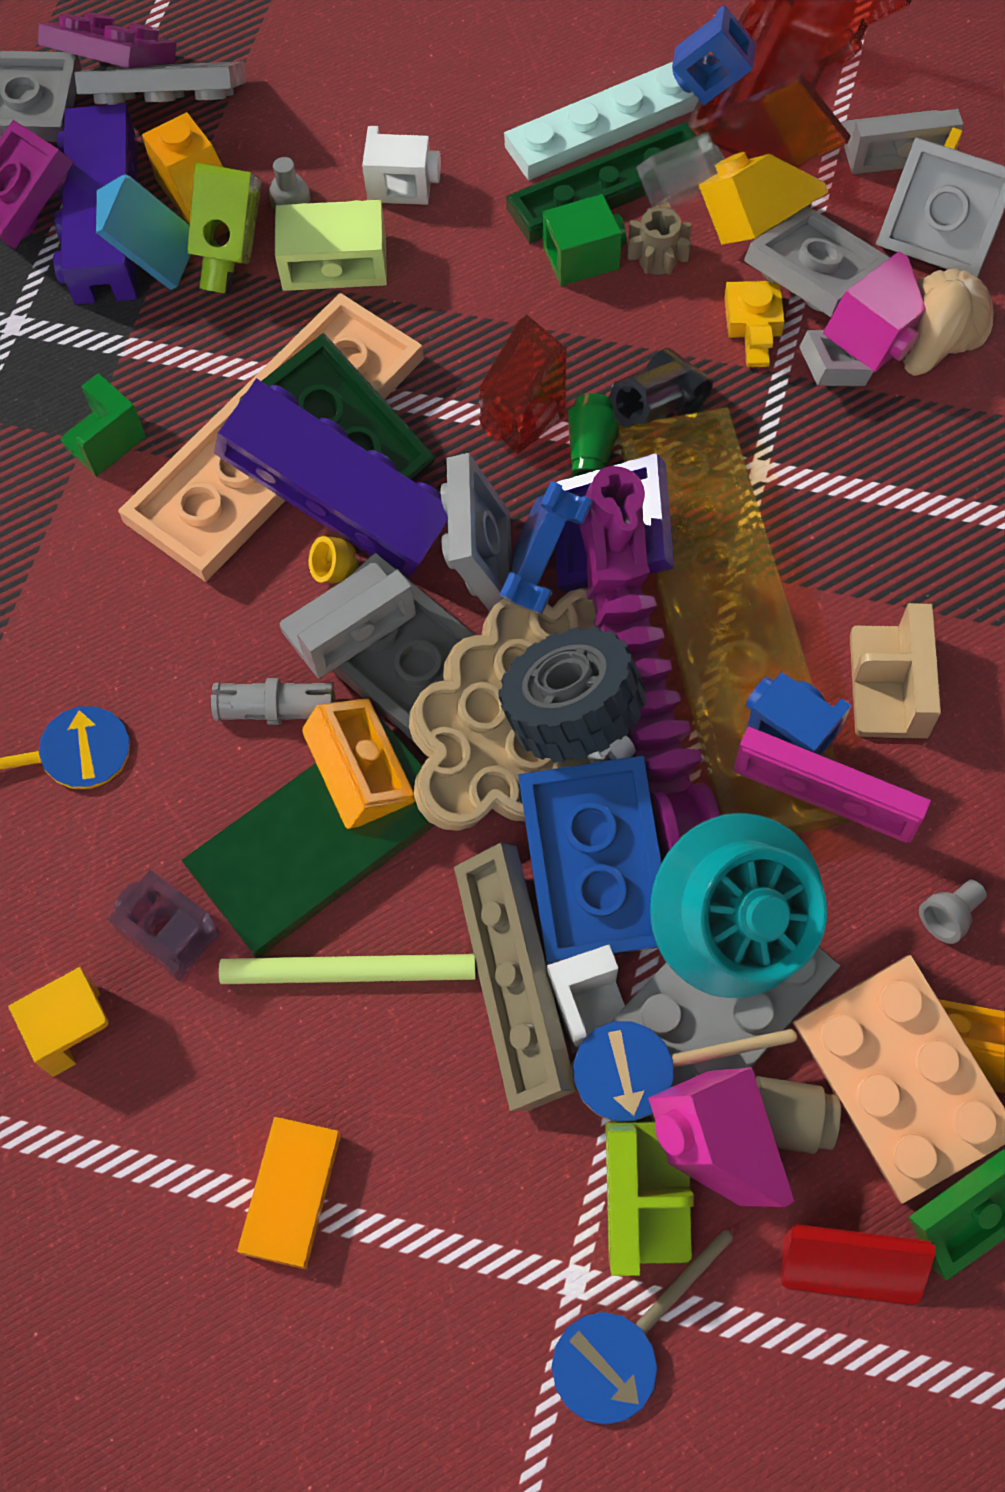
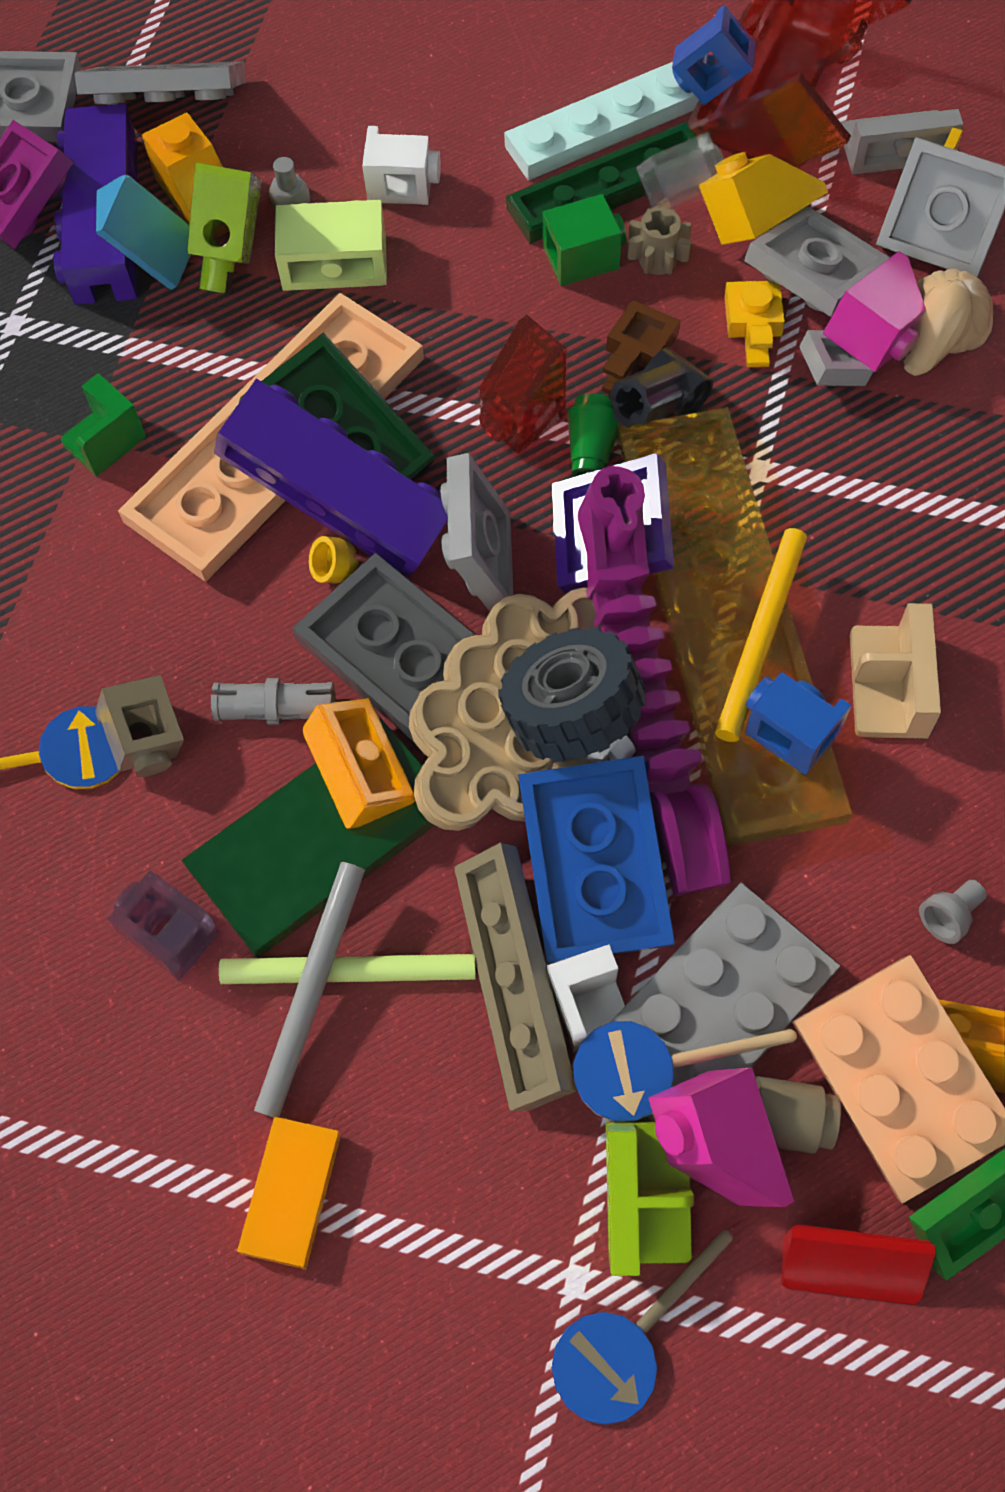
yellow panel [8,967,108,1077] -> none
magenta plate [38,12,177,68] -> none
light grey panel [280,563,416,679] -> none
blue flag [500,481,593,614] -> none
teal piece [650,813,827,998] -> none
dark pink tile [734,726,931,843] -> none
none -> dark tan brick [95,675,184,777]
none -> light grey bar [254,862,365,1118]
none -> reddish brown plate [602,300,681,394]
none -> yellow bar [715,528,807,742]

